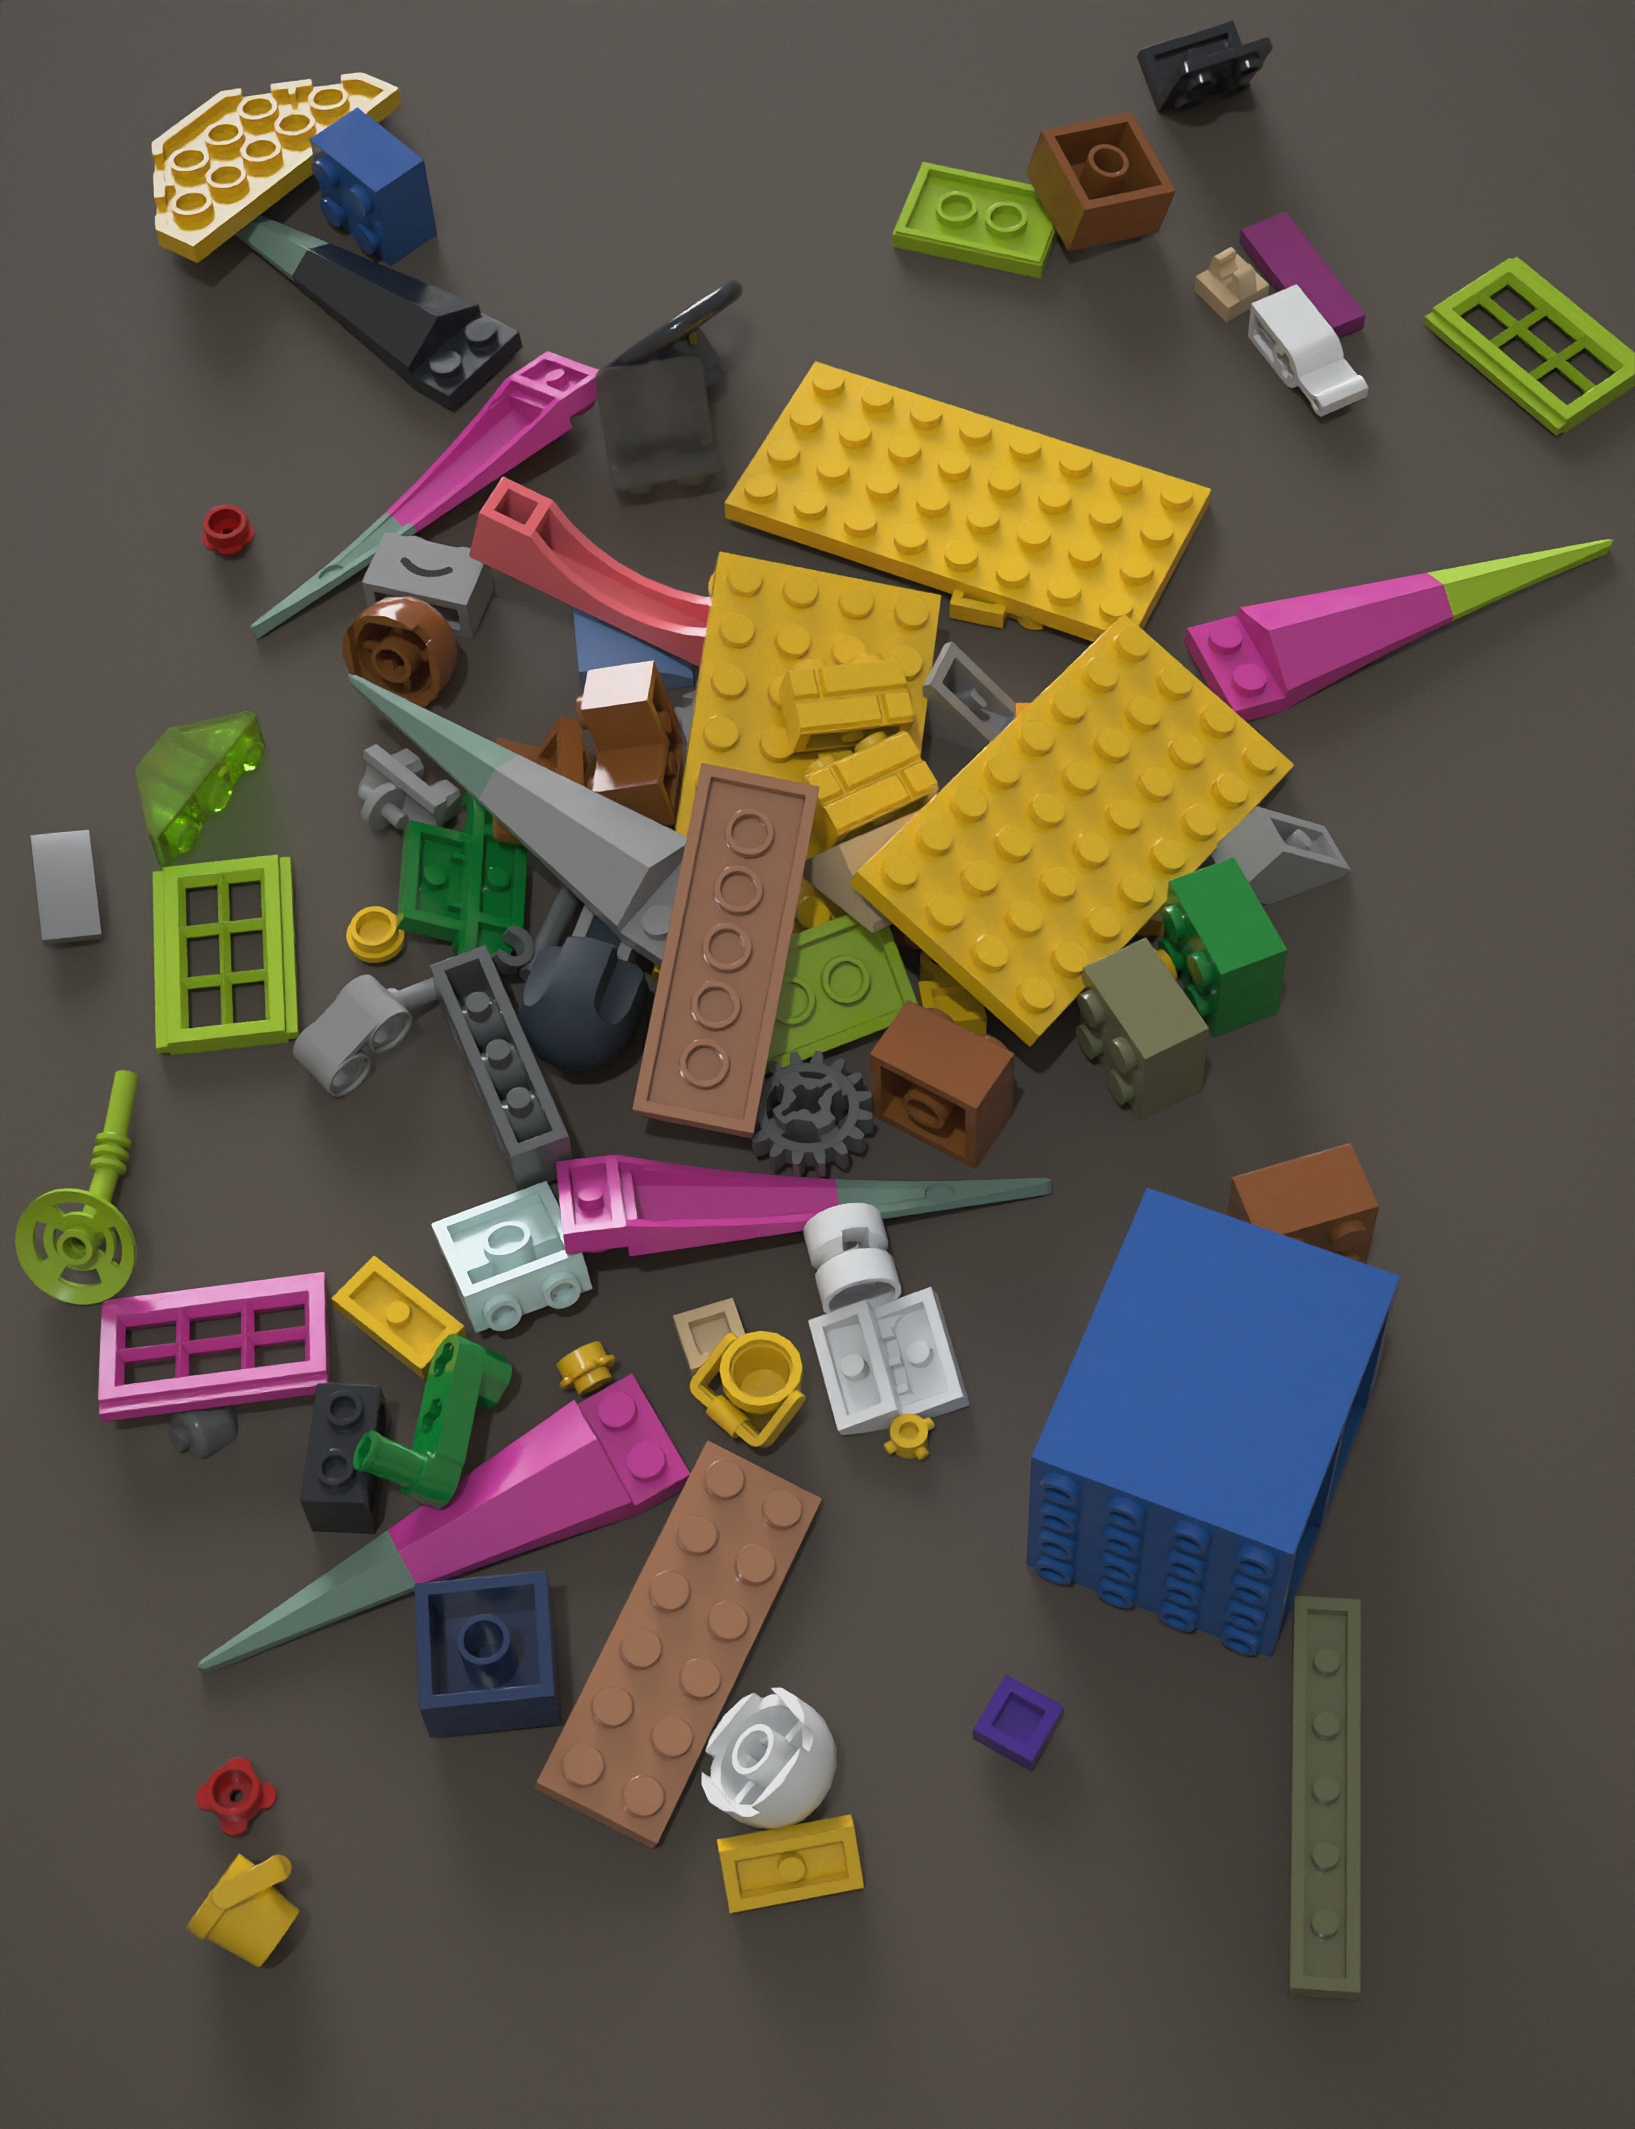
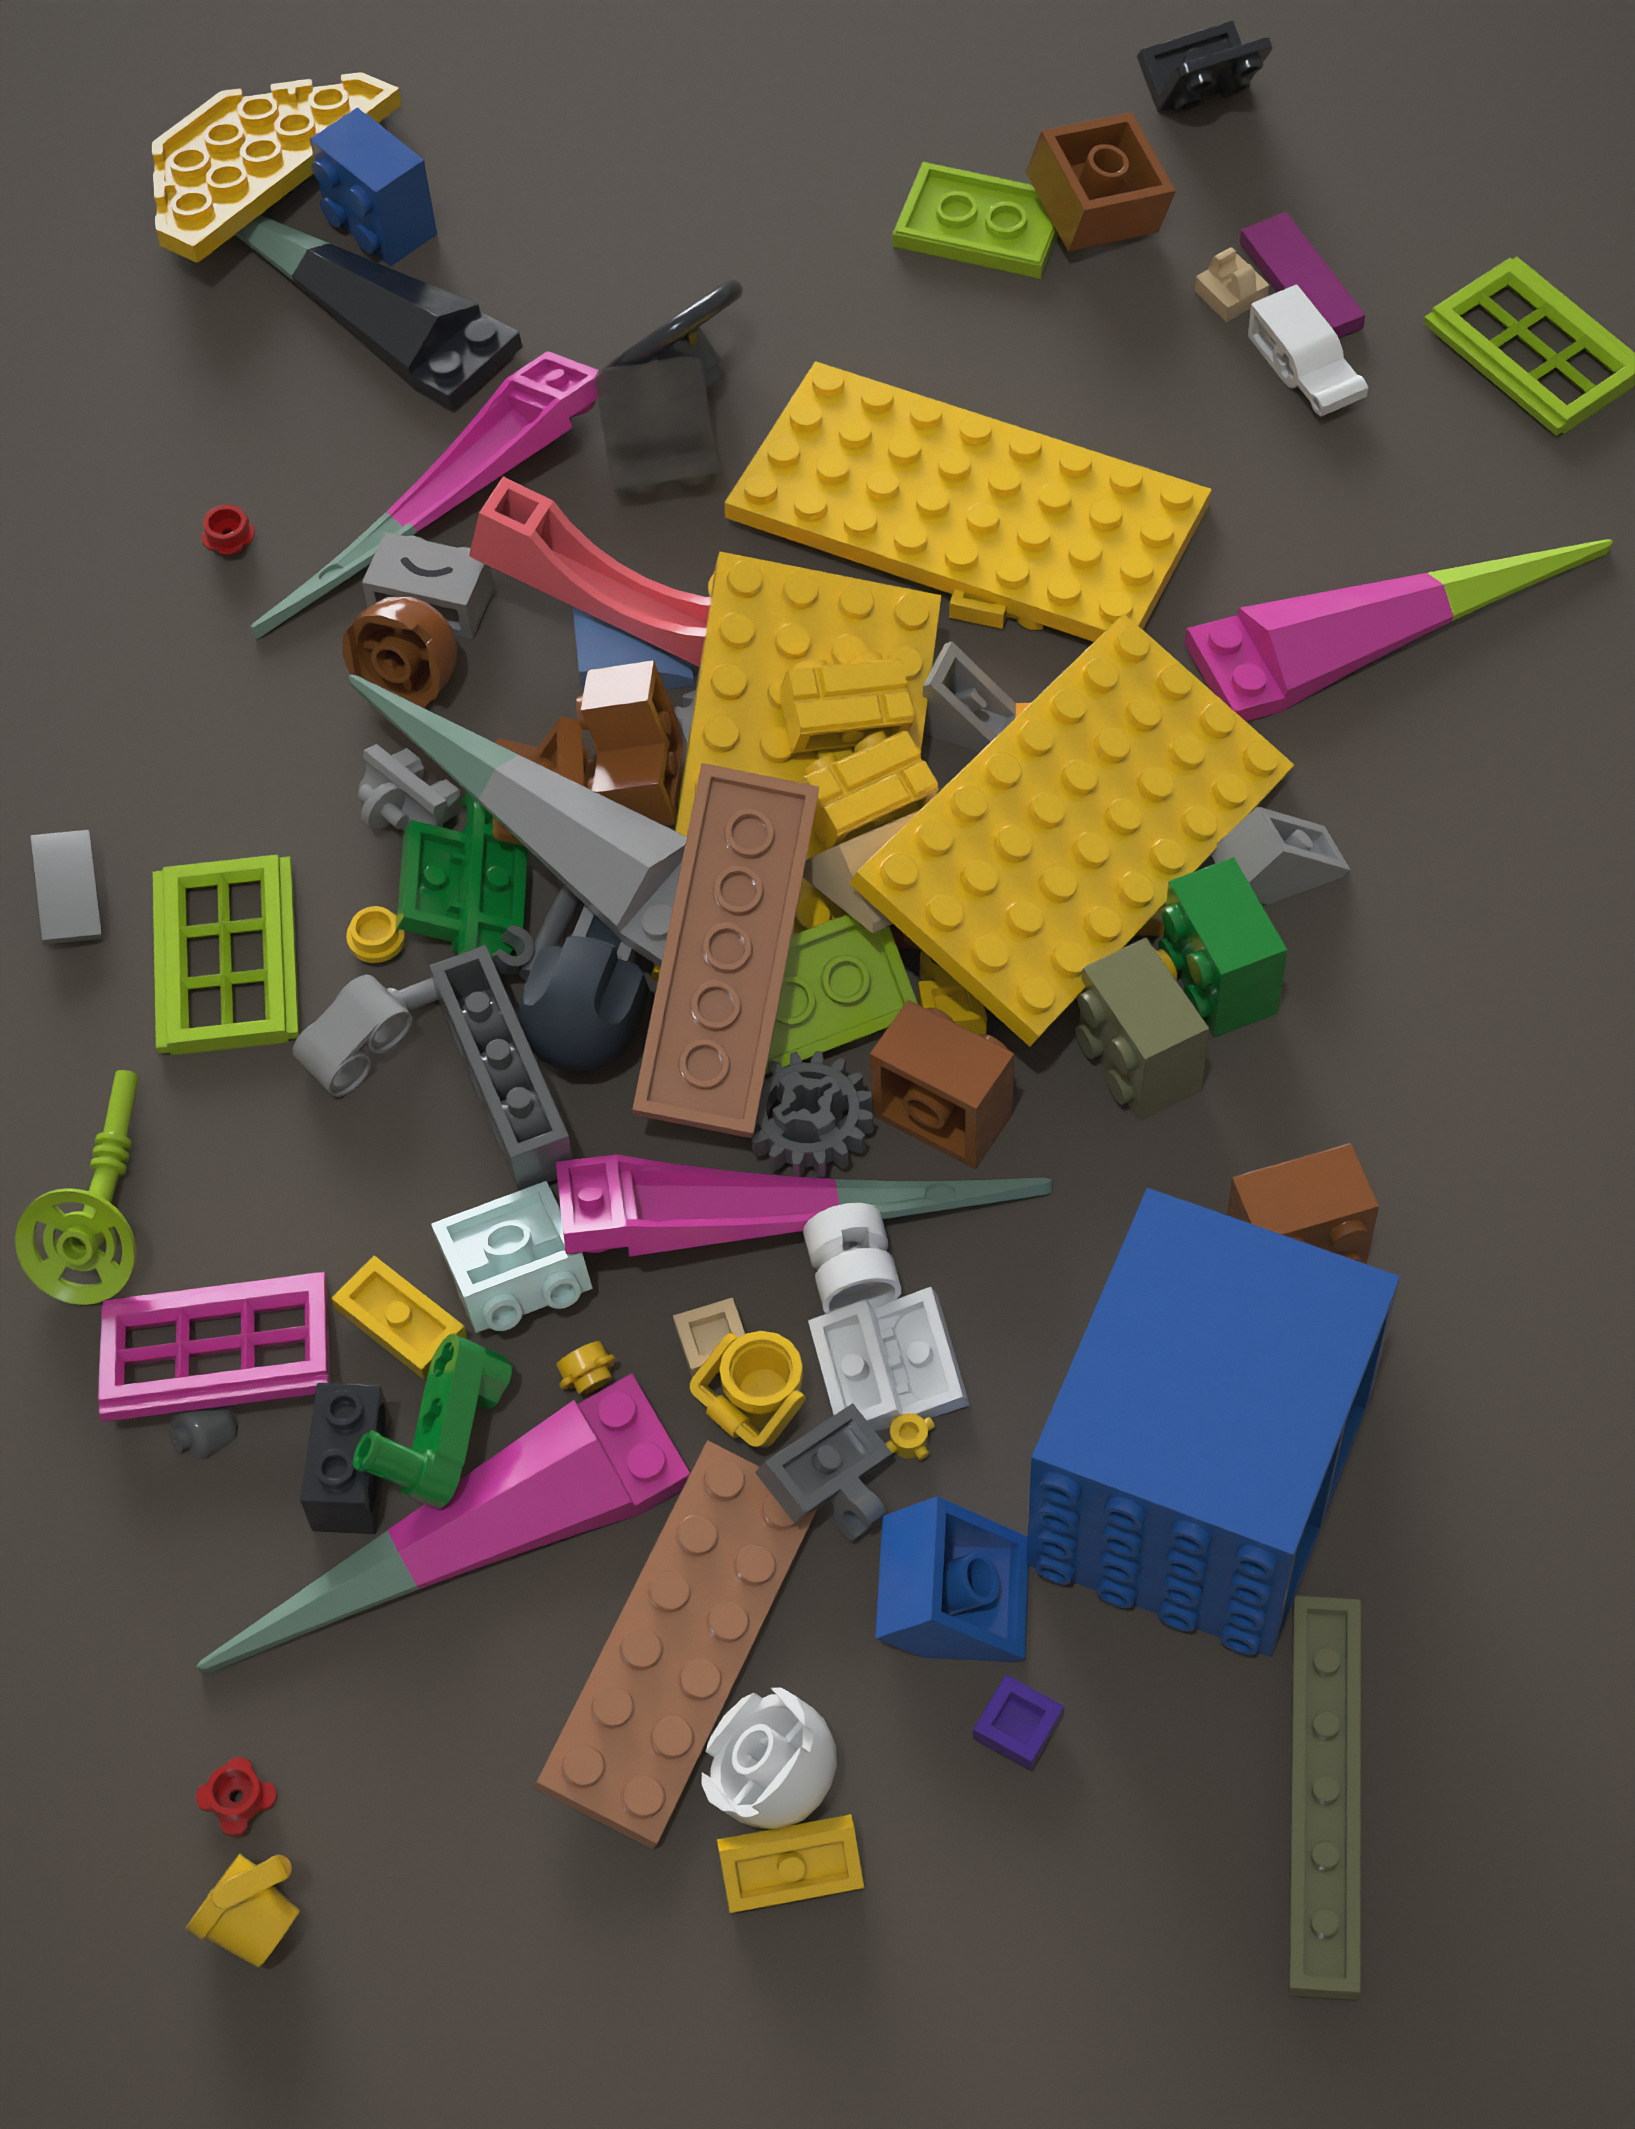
clear neon green slope [135,710,266,867] -> none
dark blue brick [414,1570,562,1738] -> none
none -> dark grey plate [755,1403,892,1541]
none -> blue slope [875,1496,1028,1662]

